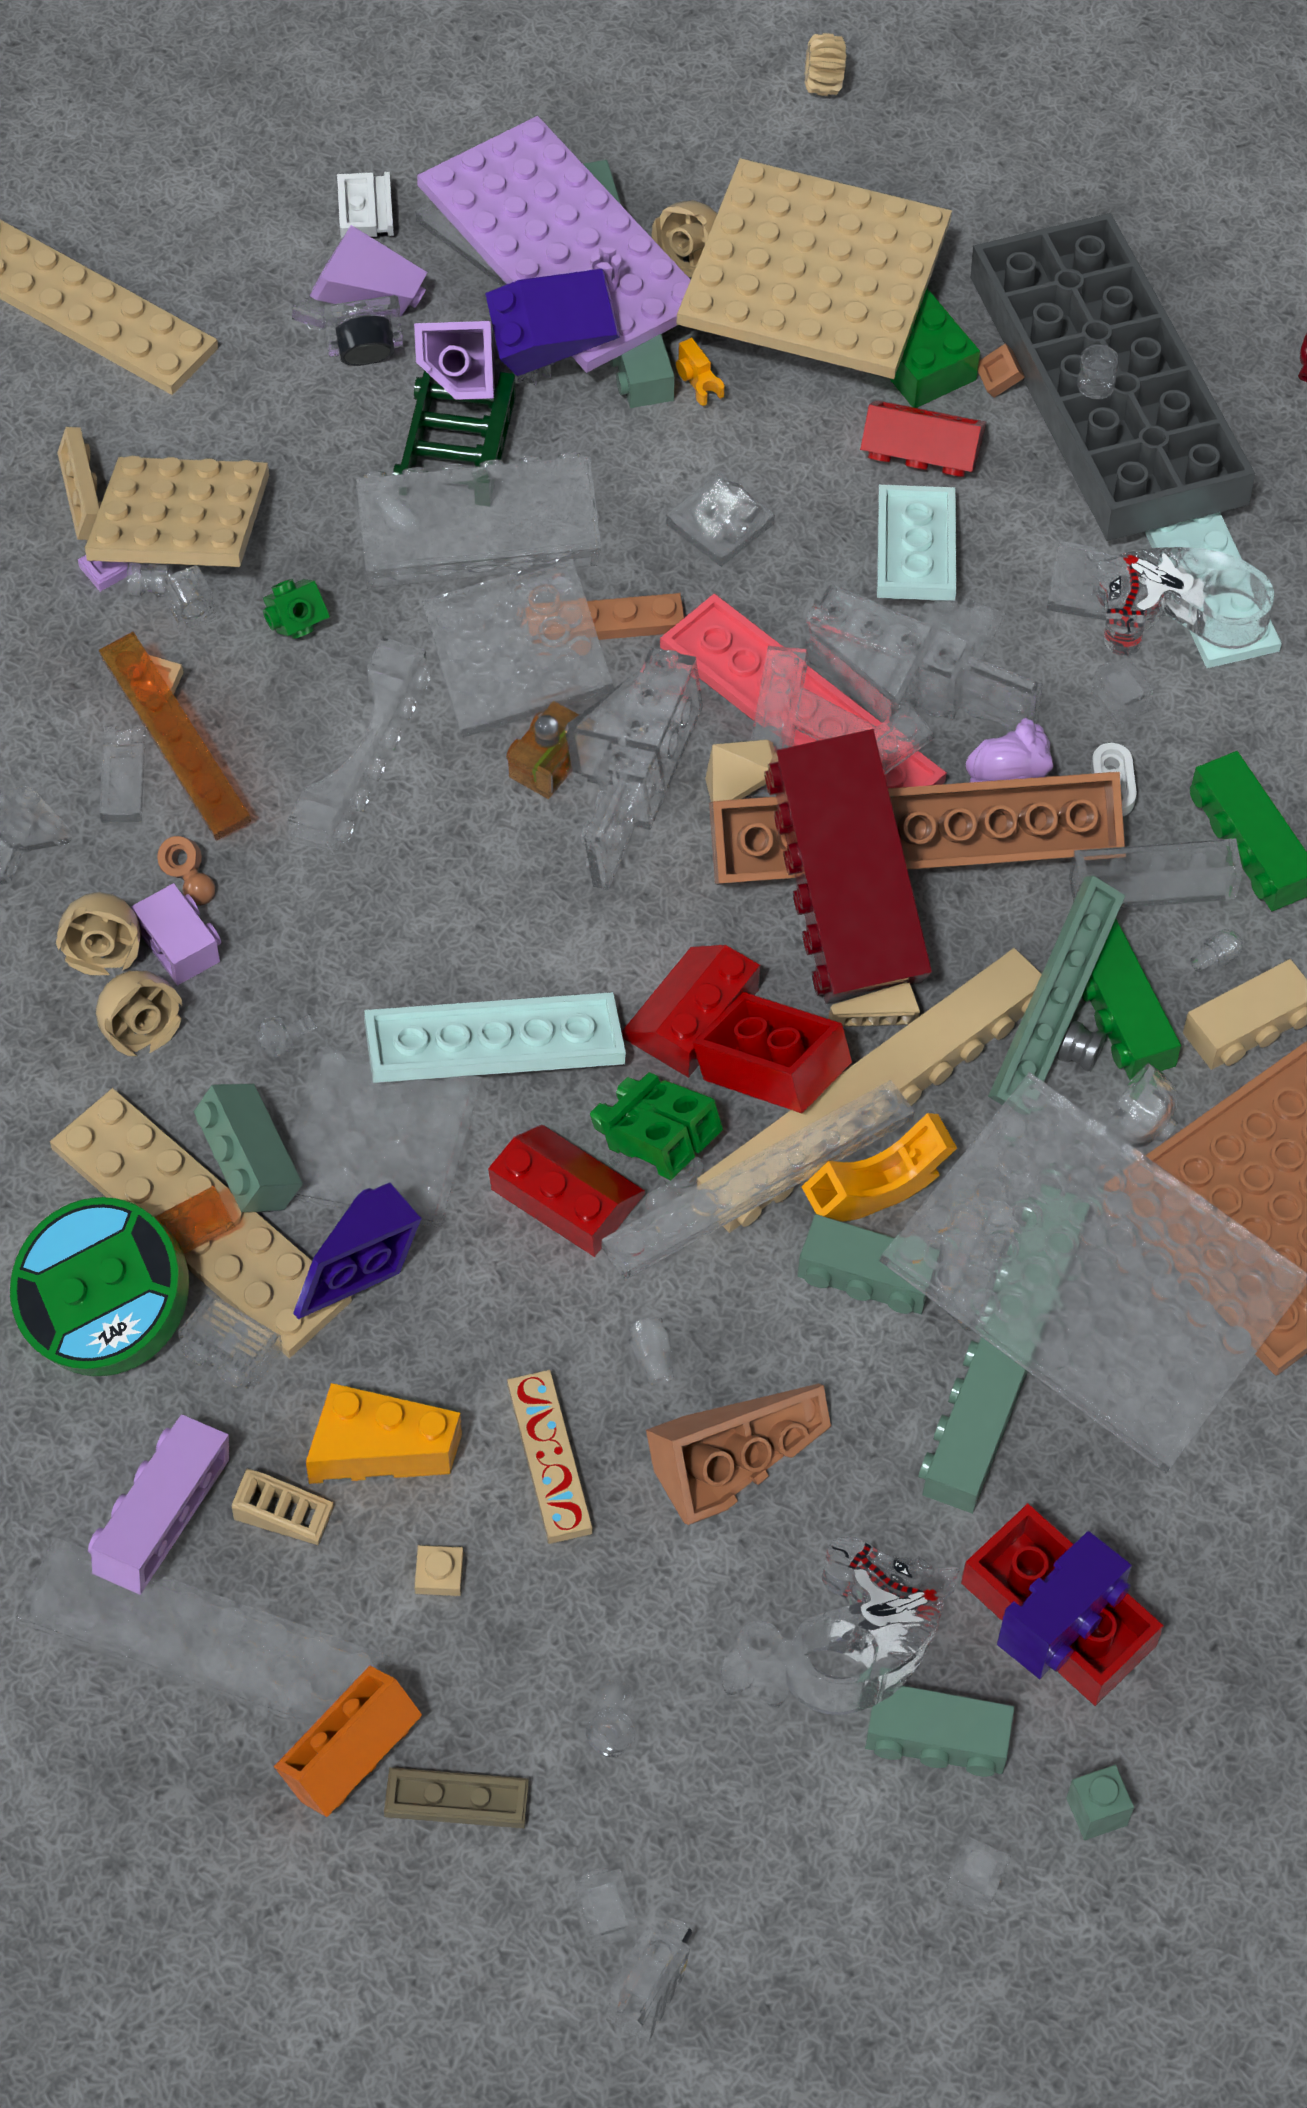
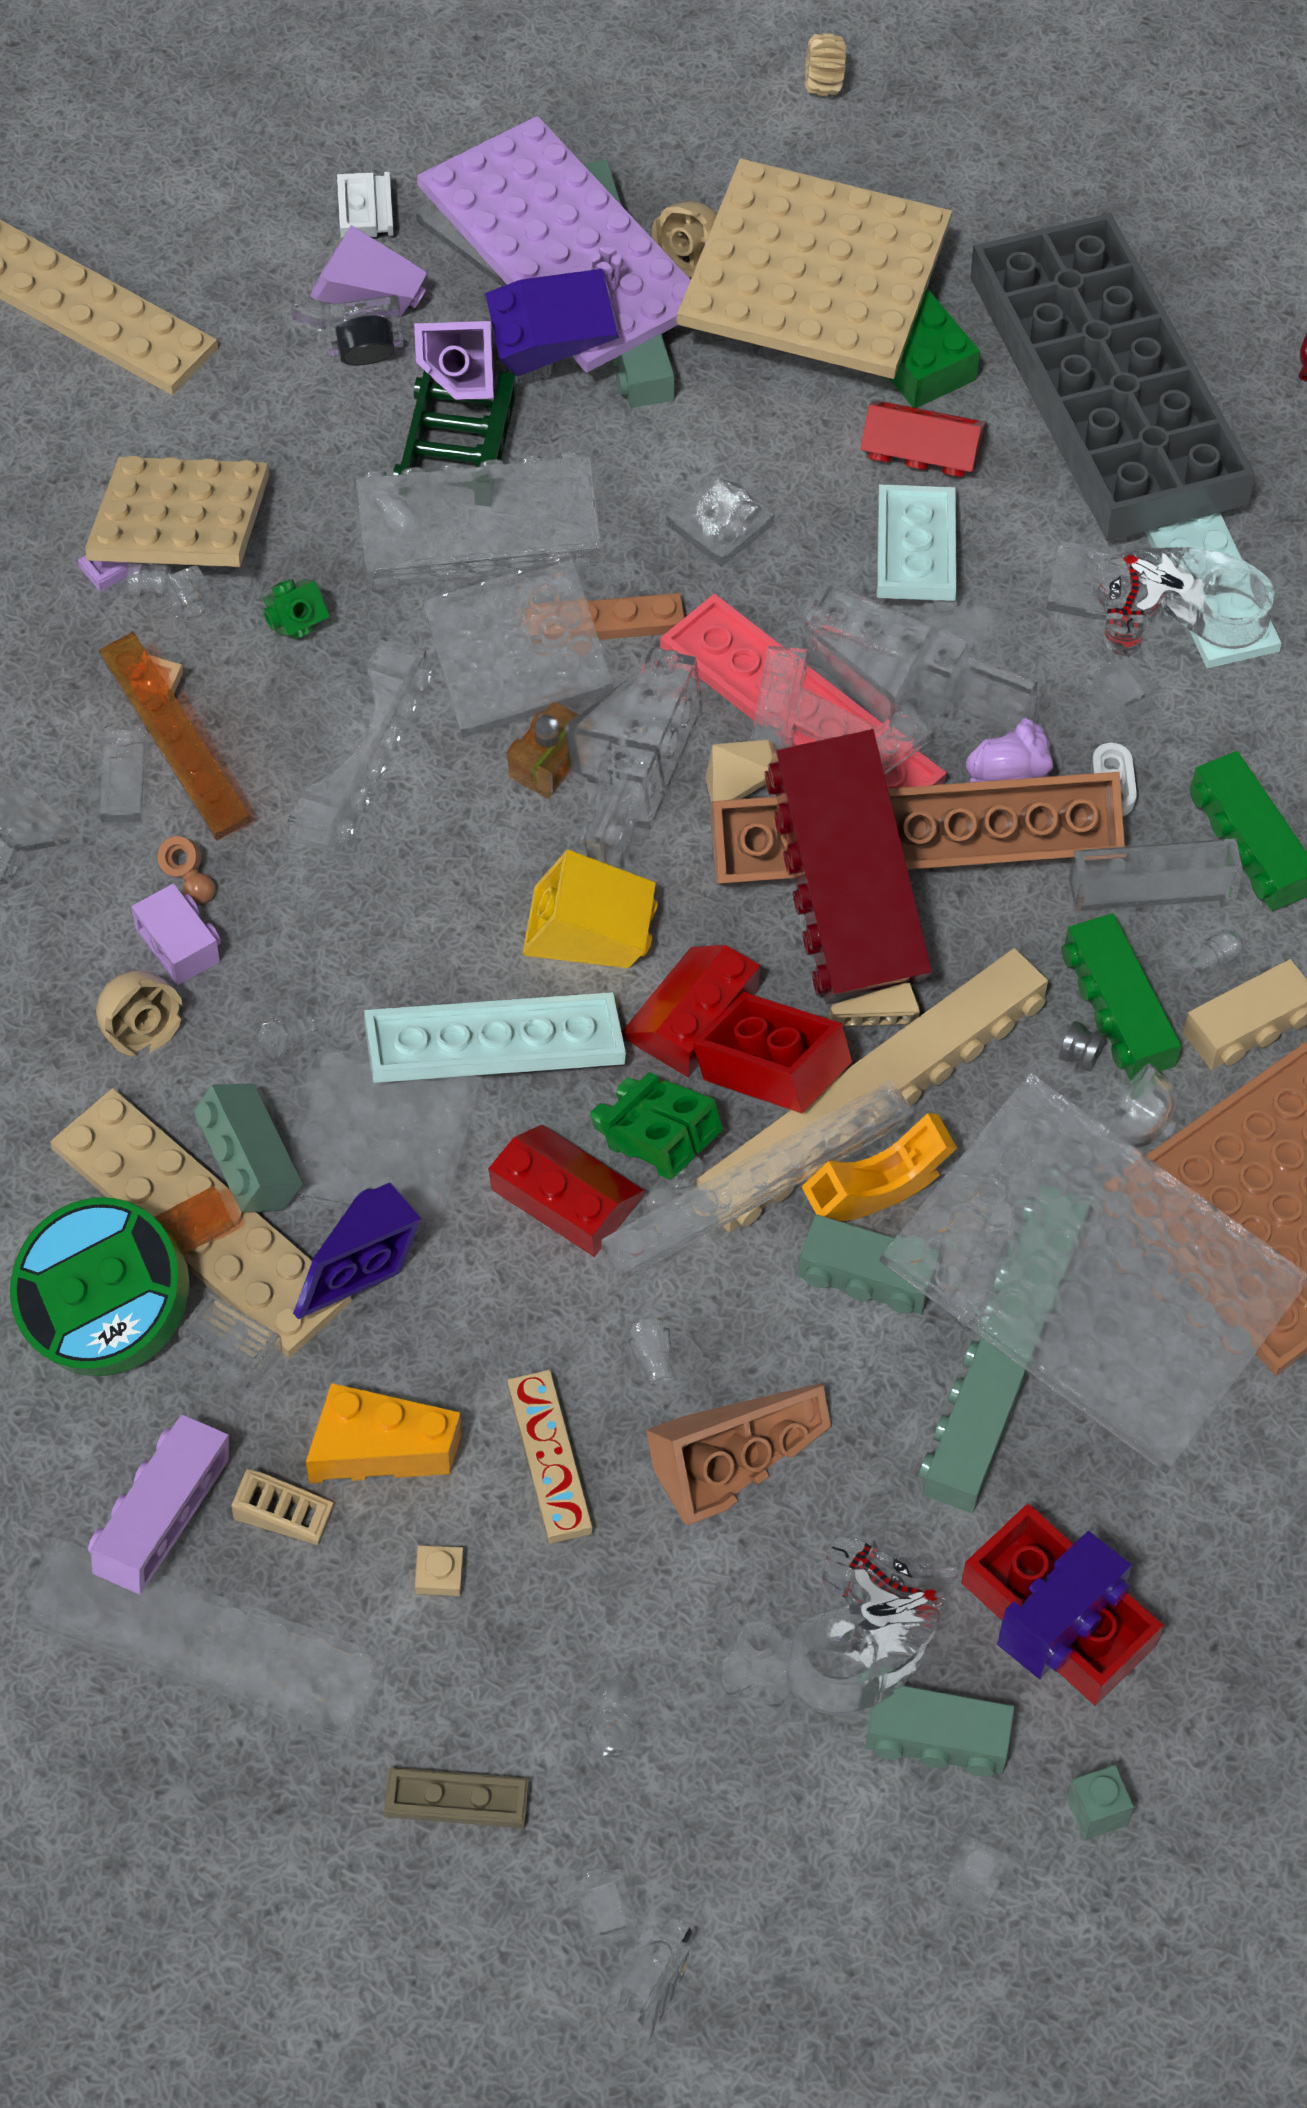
tan cylinder [56,892,141,975] -> none
tan plate [57,427,102,540] -> none
orange brick [274,1666,422,1817] -> none
light orange plate [676,337,724,406] -> none
nougat plate [978,343,1025,398] -> none
sand green plate [988,875,1126,1116] -> none
clear wheel [1077,344,1119,399] -> none
none -> yellow slope [522,849,658,968]

